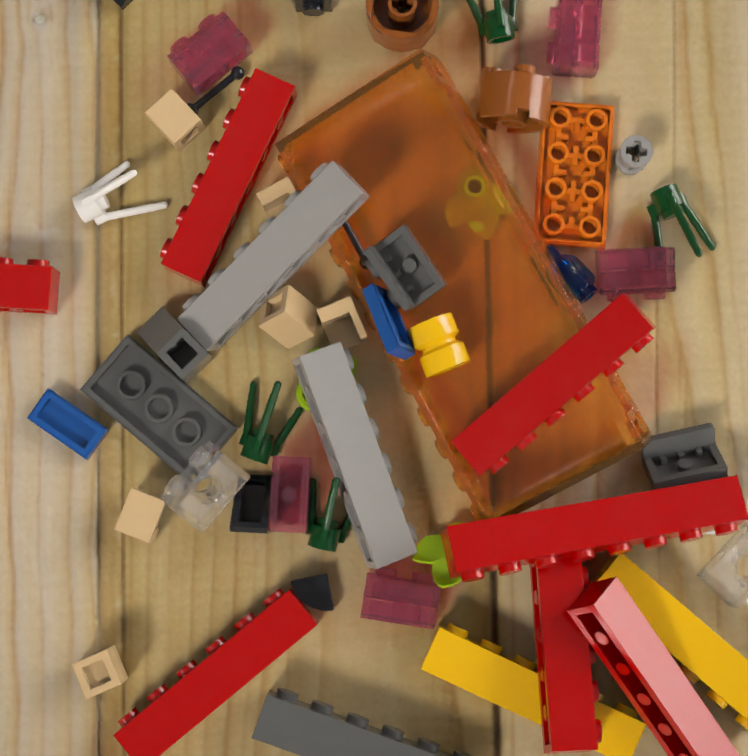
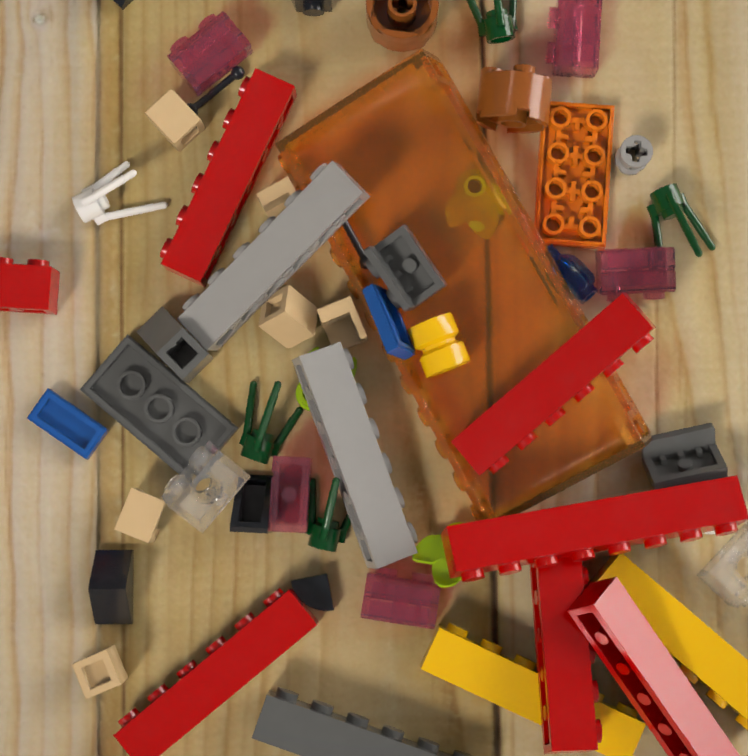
none -> black slope [88,550,134,624]

